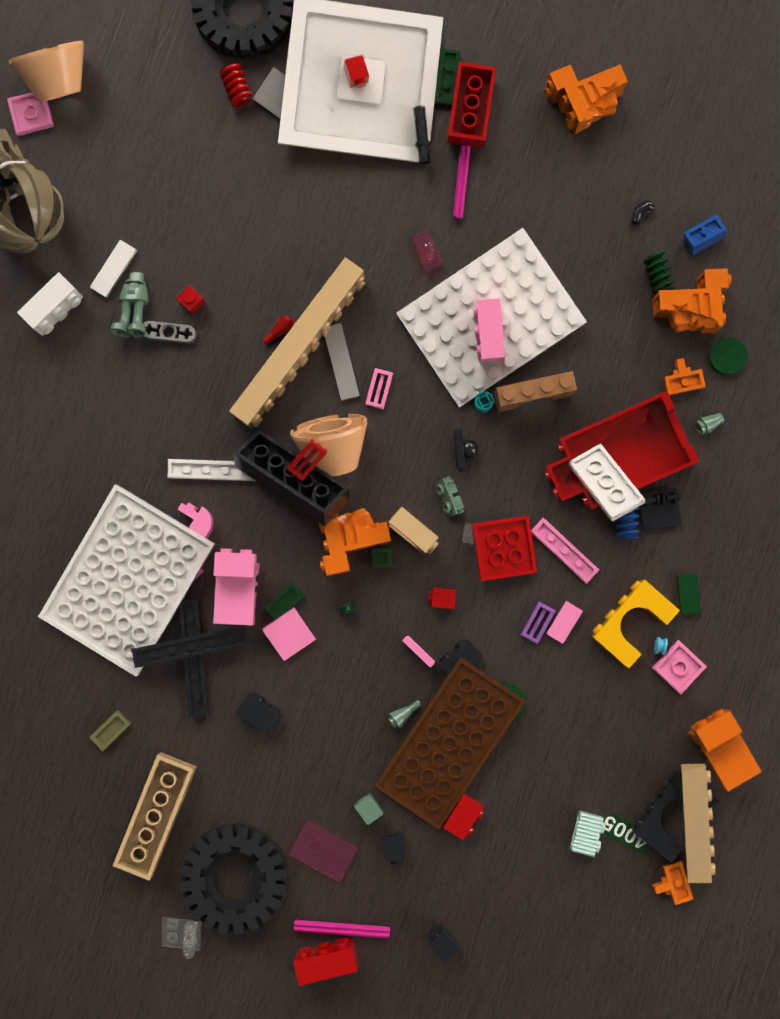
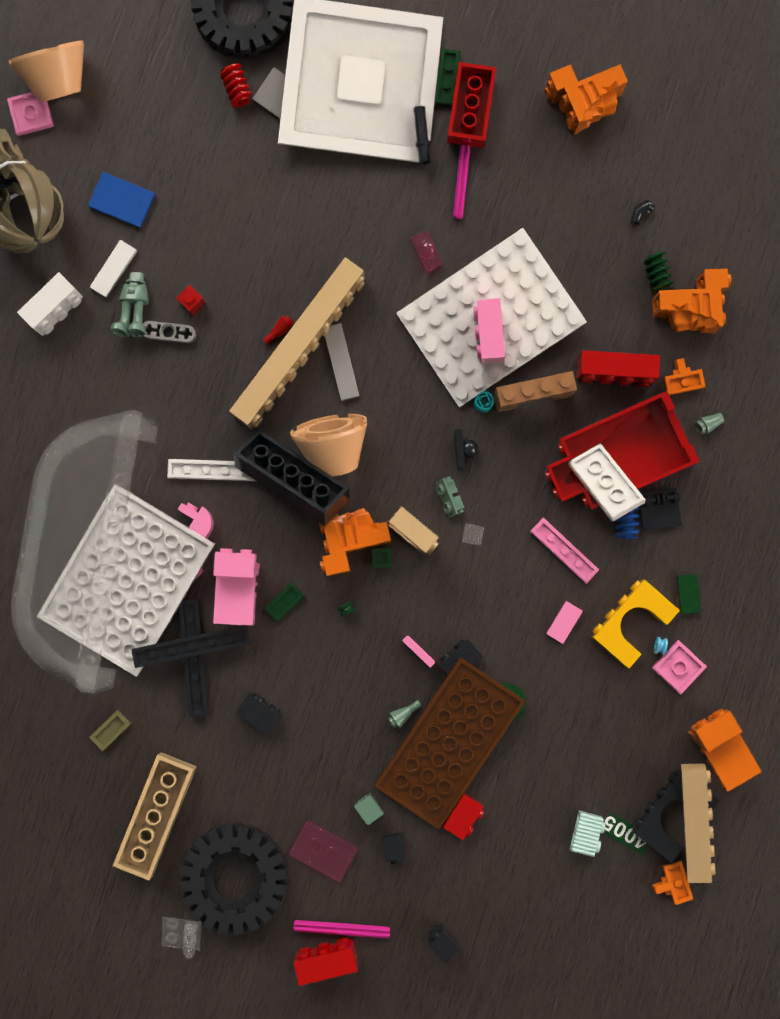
bright pink tile [262,607,316,661] -> none
red tile [287,439,328,481] -> none
red brick [343,55,369,88] -> none
bright pink tile [365,368,393,410] -> none
red brick [428,587,456,609] -> none
red plate [471,516,537,581] -> none
medium lavender tile [520,601,556,644] -> none
blue hinge [683,214,727,256] -> none
dark green tile [708,337,748,375] -> none
none -> clear windscreen [11,410,159,694]
none -> blue tile [88,172,155,229]
none -> red brick [576,350,660,387]

